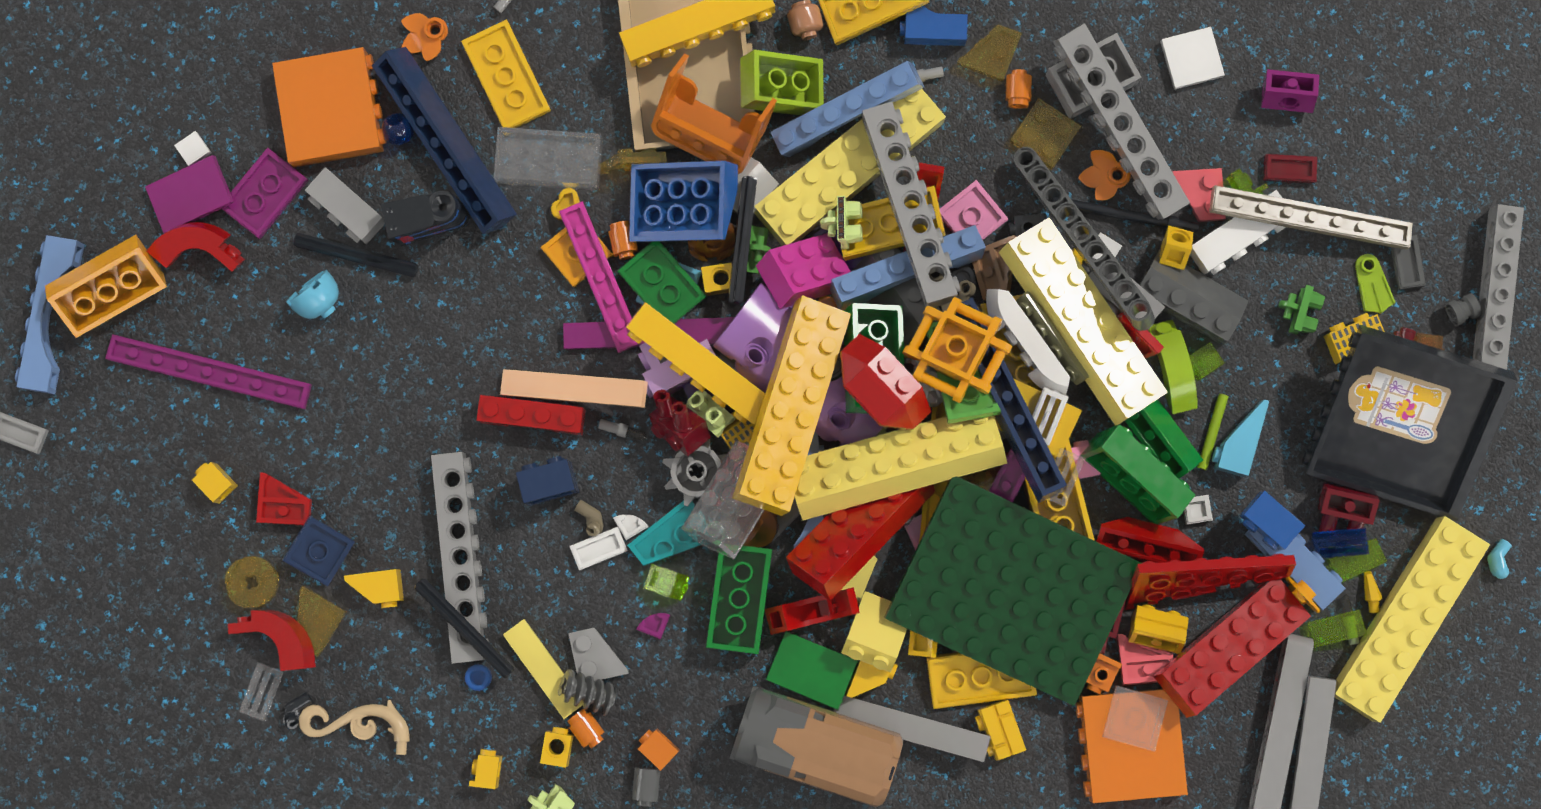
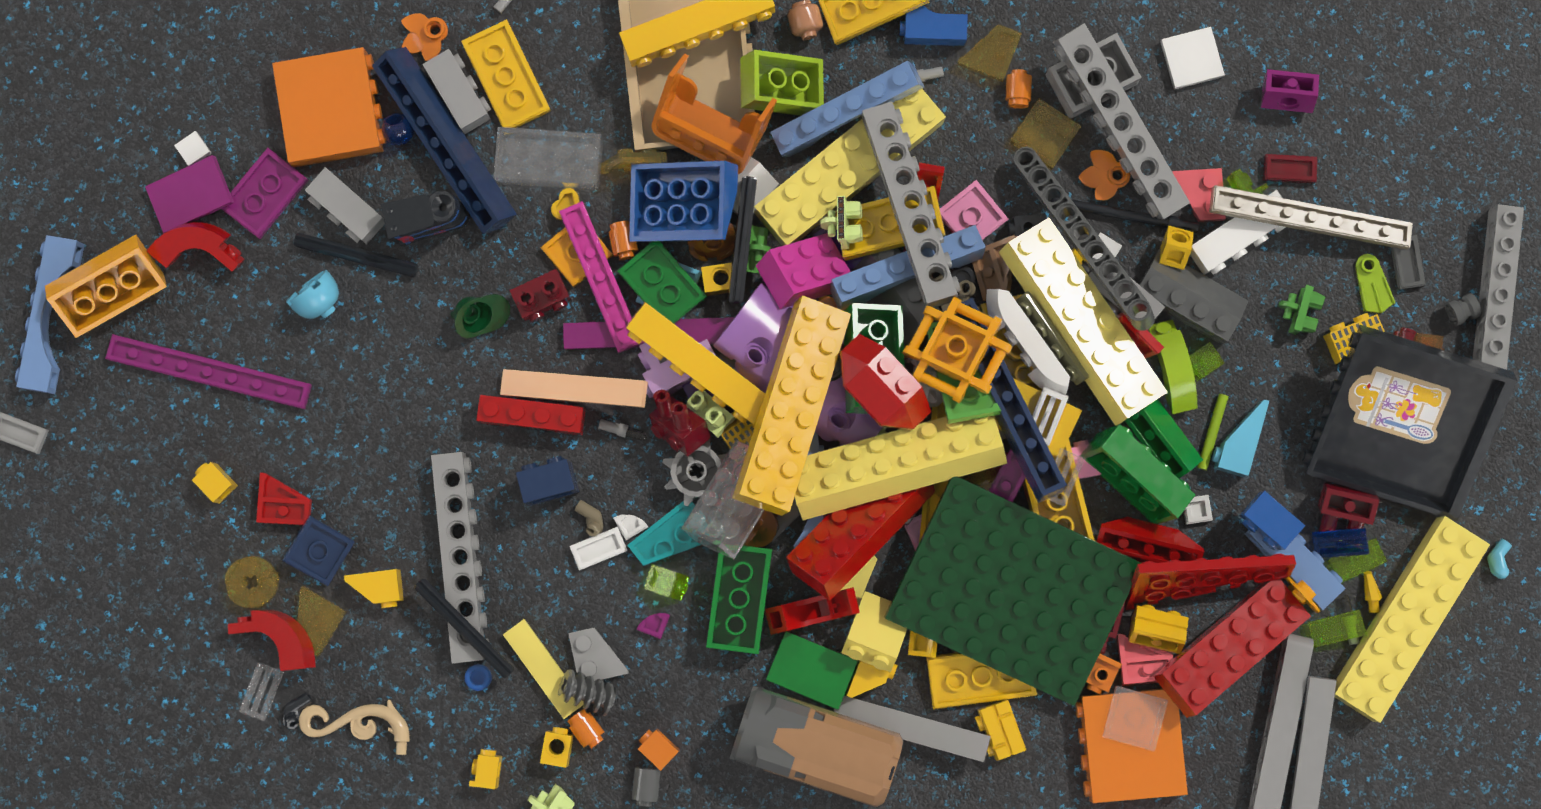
none -> light grey brick [423,49,491,134]
none -> dark green piece [451,294,510,338]
none -> dark red brick [509,269,572,322]

